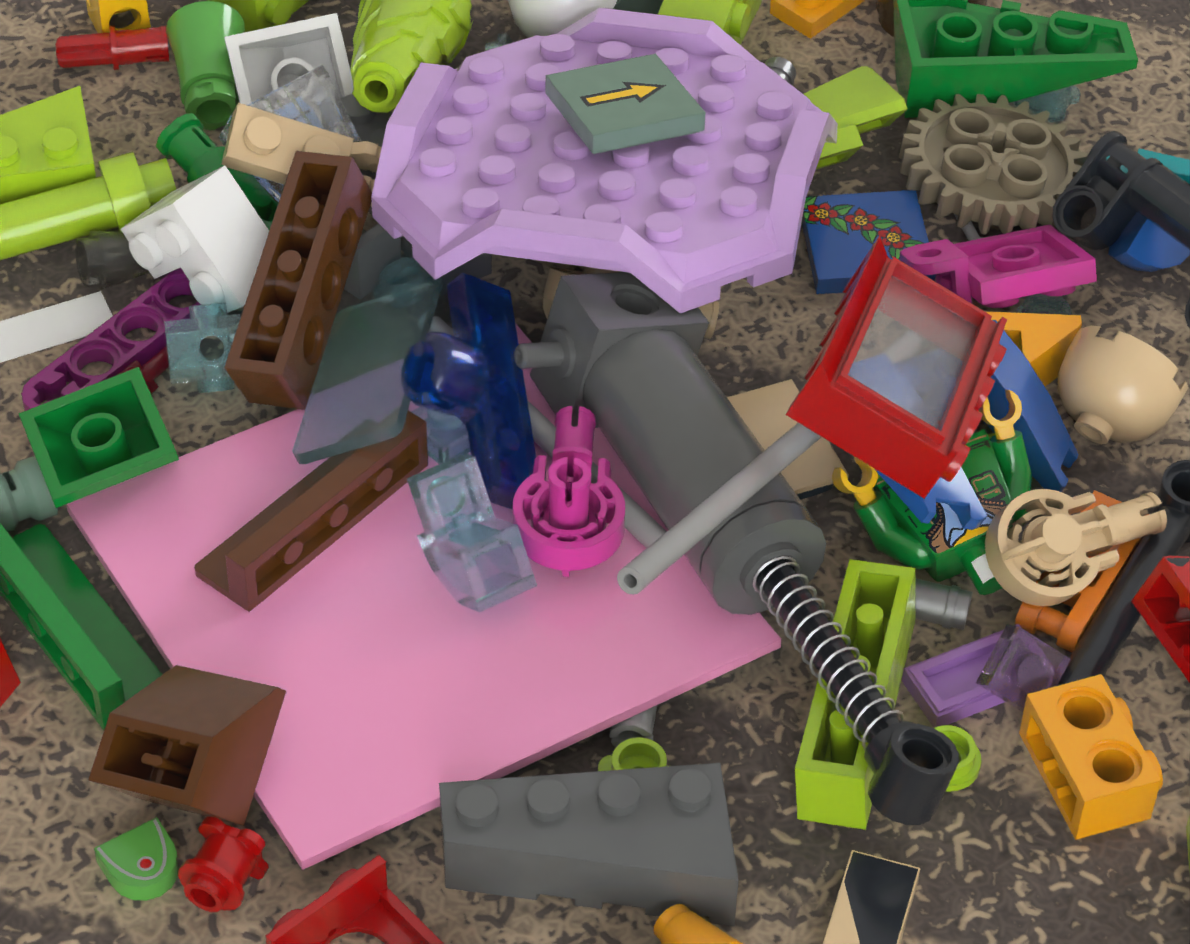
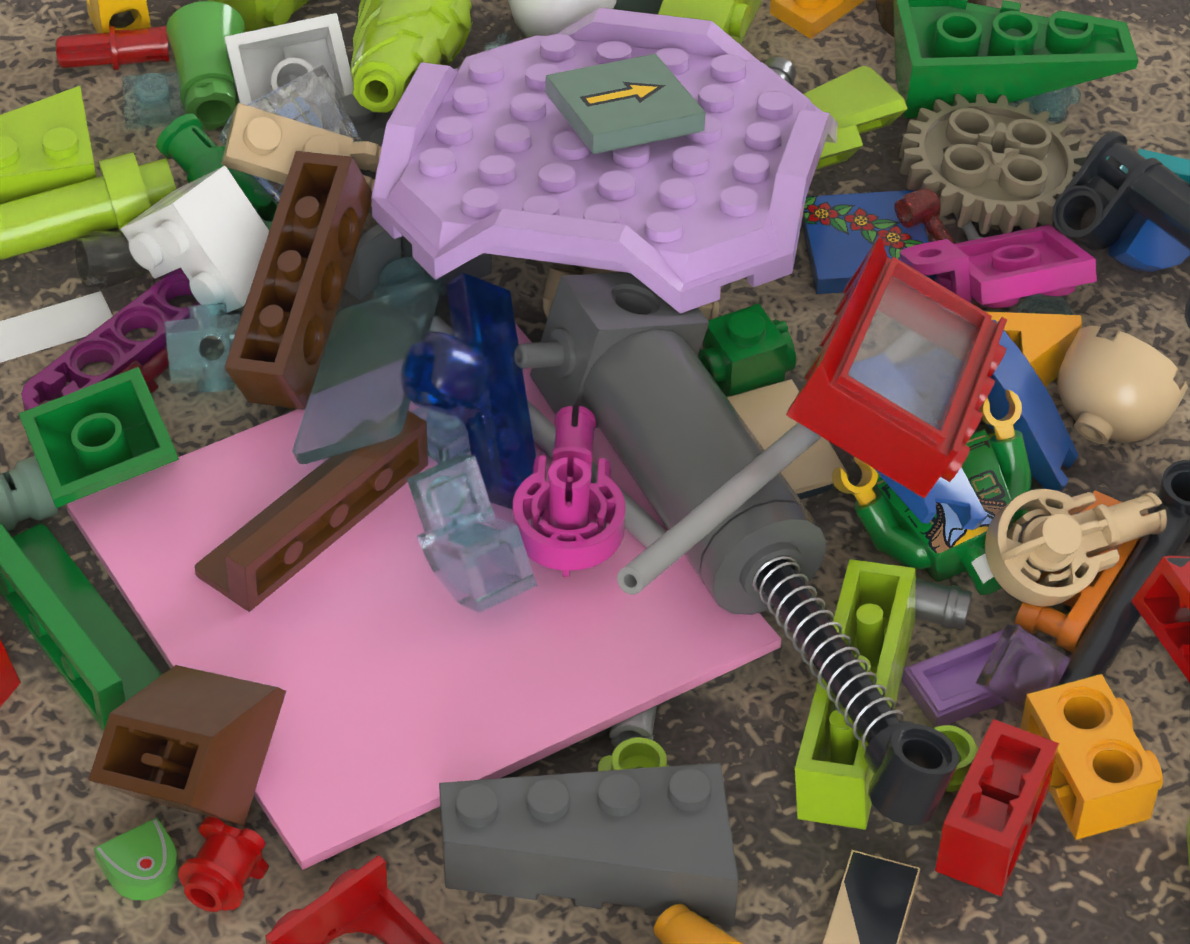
none -> clear light blue plate [122,72,183,130]
none -> green brick [697,303,796,397]
none -> clear red hand [894,189,956,244]
none -> red brick [935,719,1059,897]

